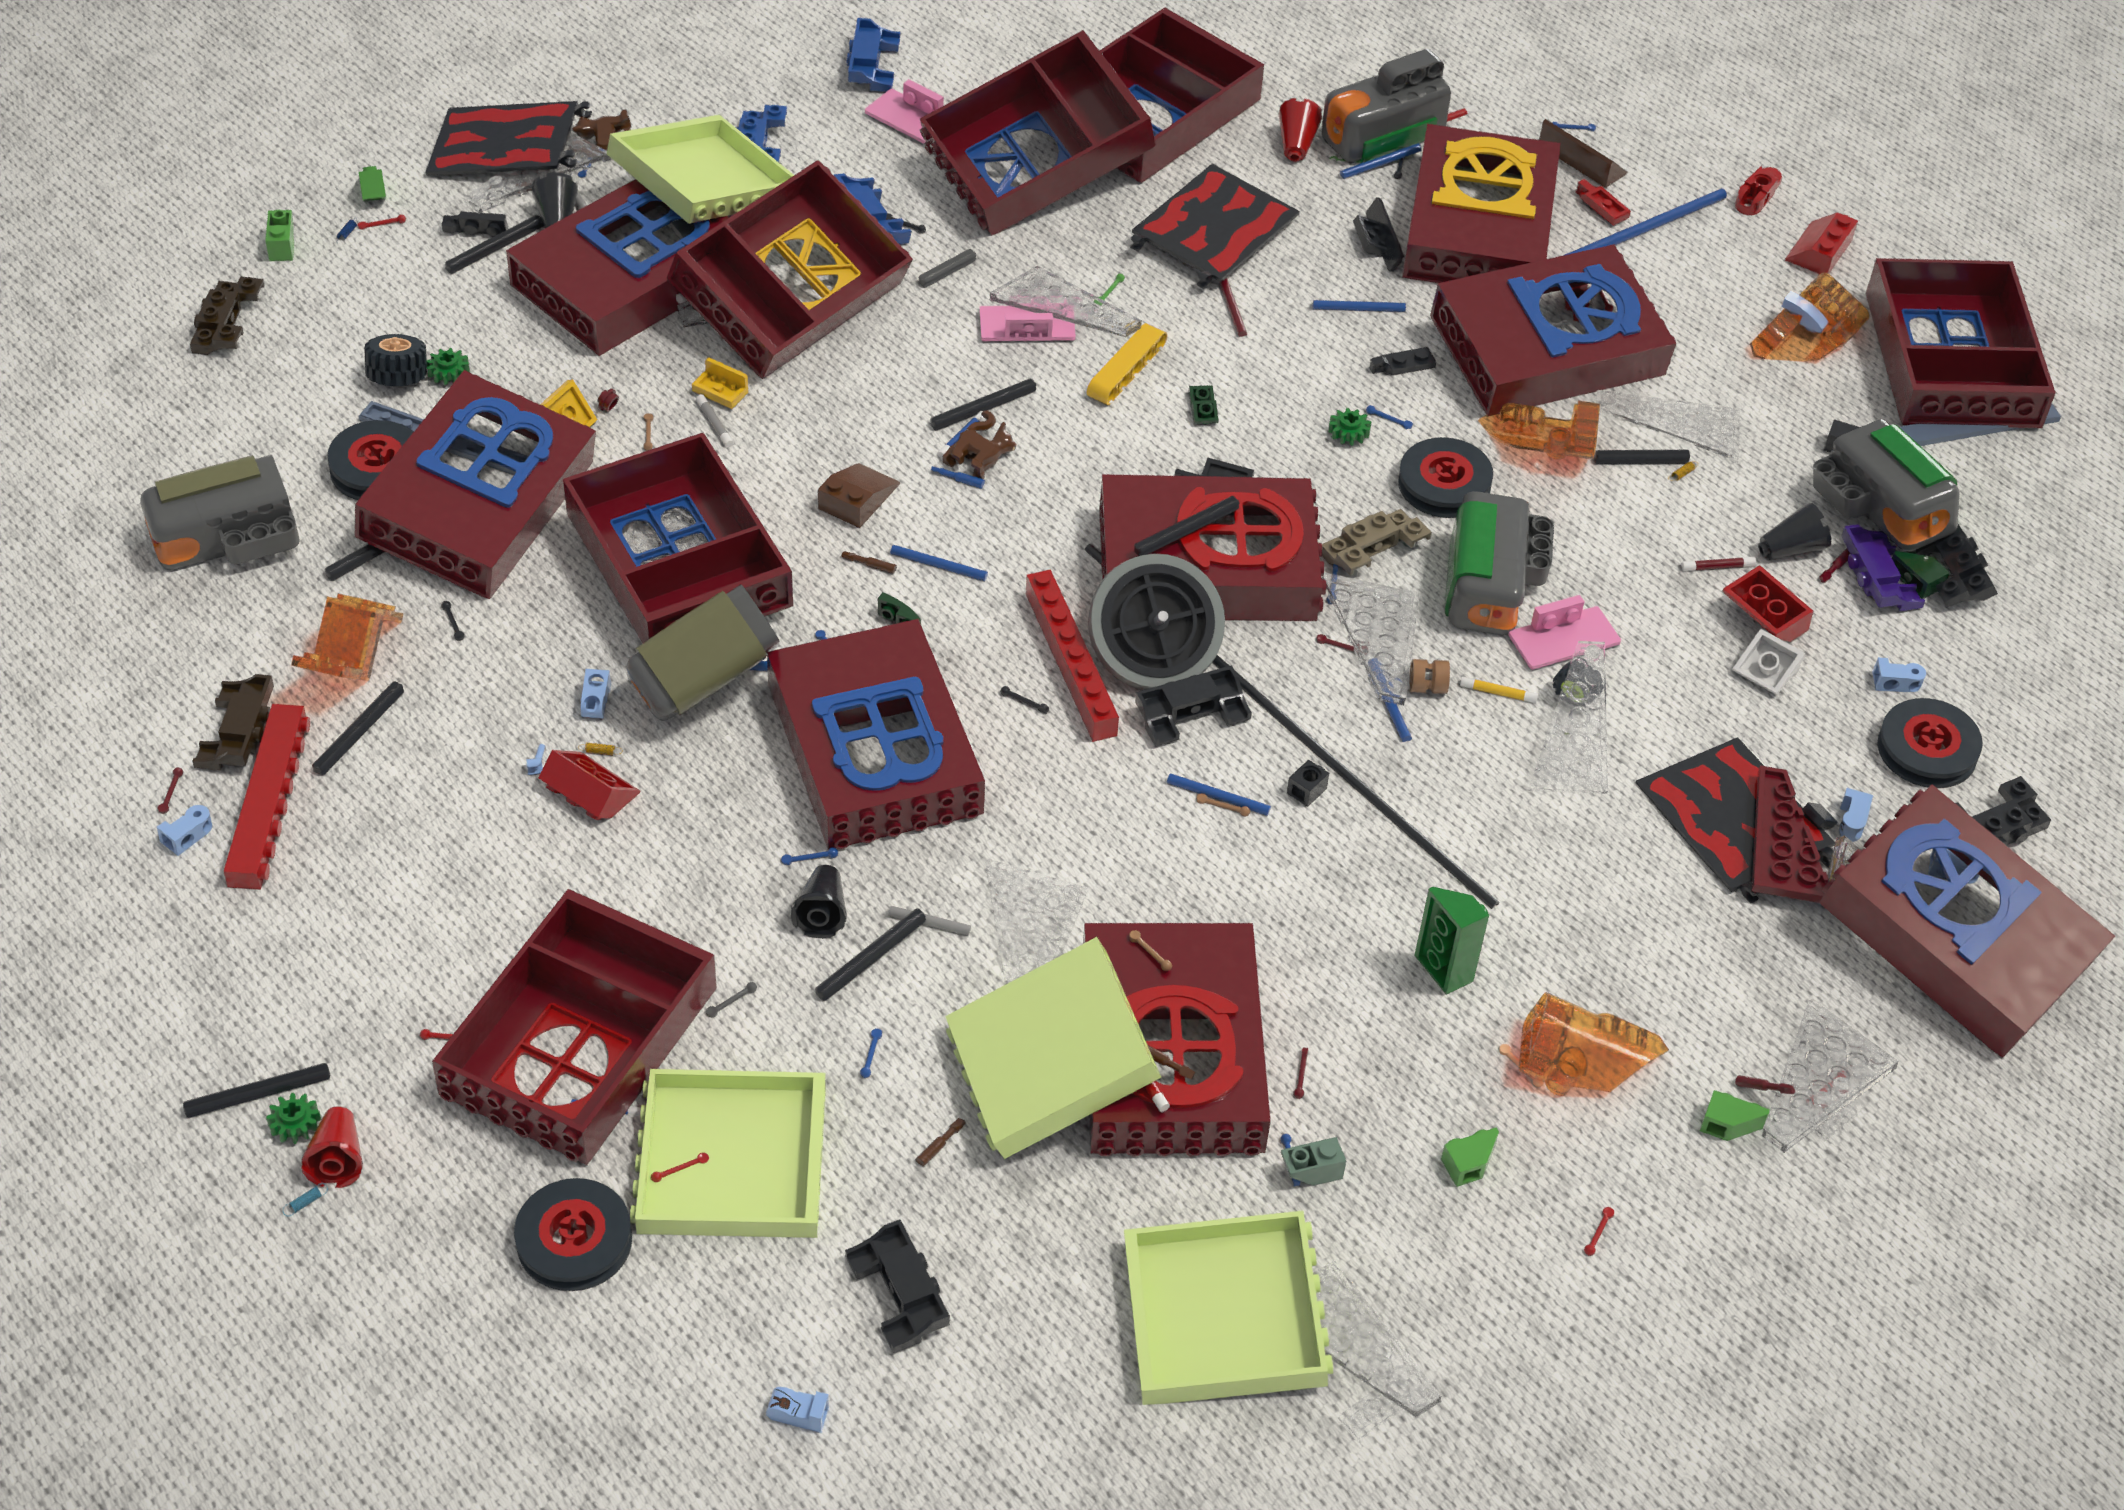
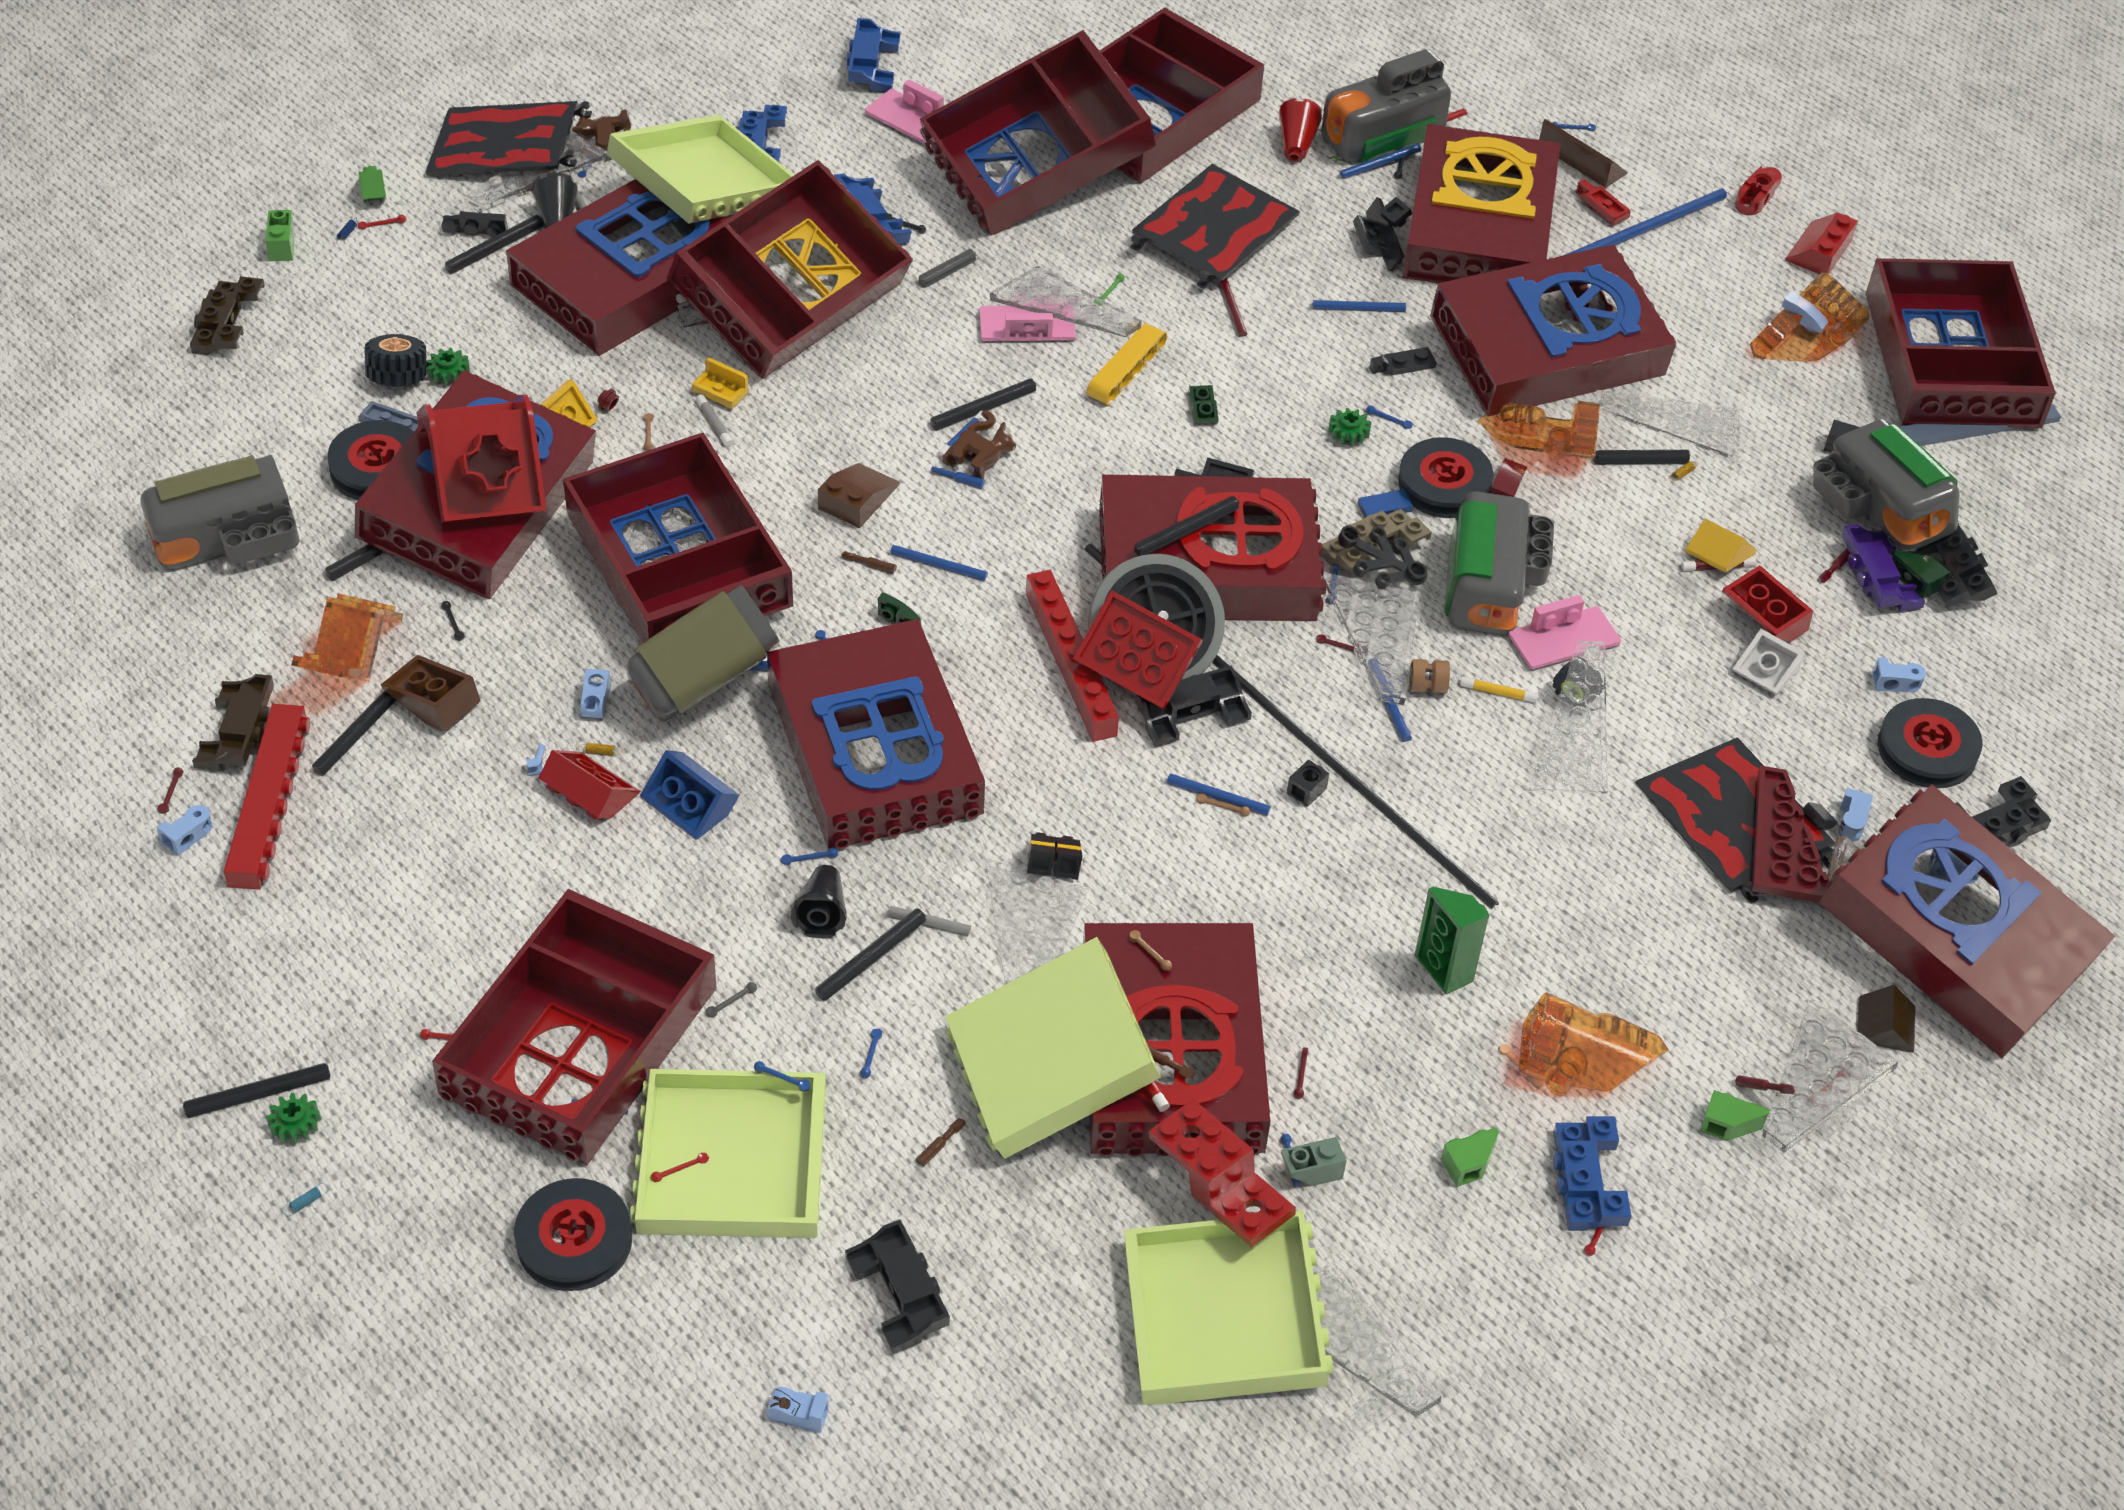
red cone [302,1106,363,1188] -> none
black hinge [1000,686,1049,714] -> none
black cone [1758,503,1832,560] -> none
none -> reddish brown slope [380,655,481,731]
none -> red piece [416,394,547,524]
none -> blue slope [640,750,740,839]
none -> blue hinge [754,1061,810,1092]
none -> black hips [1027,832,1082,880]
none -> red plate [1073,590,1203,709]
none -> red bracket [1149,1099,1296,1248]
none -> black plant [1338,525,1427,589]
none -> blue tile [1357,489,1413,518]
none -> black tile [1379,197,1412,228]
none -> dark red slope [1490,458,1527,497]
none -> blue bracket [1553,1116,1631,1231]
none -> yellow slope [1685,518,1756,573]
none -> dark brown slope [1857,985,1916,1053]

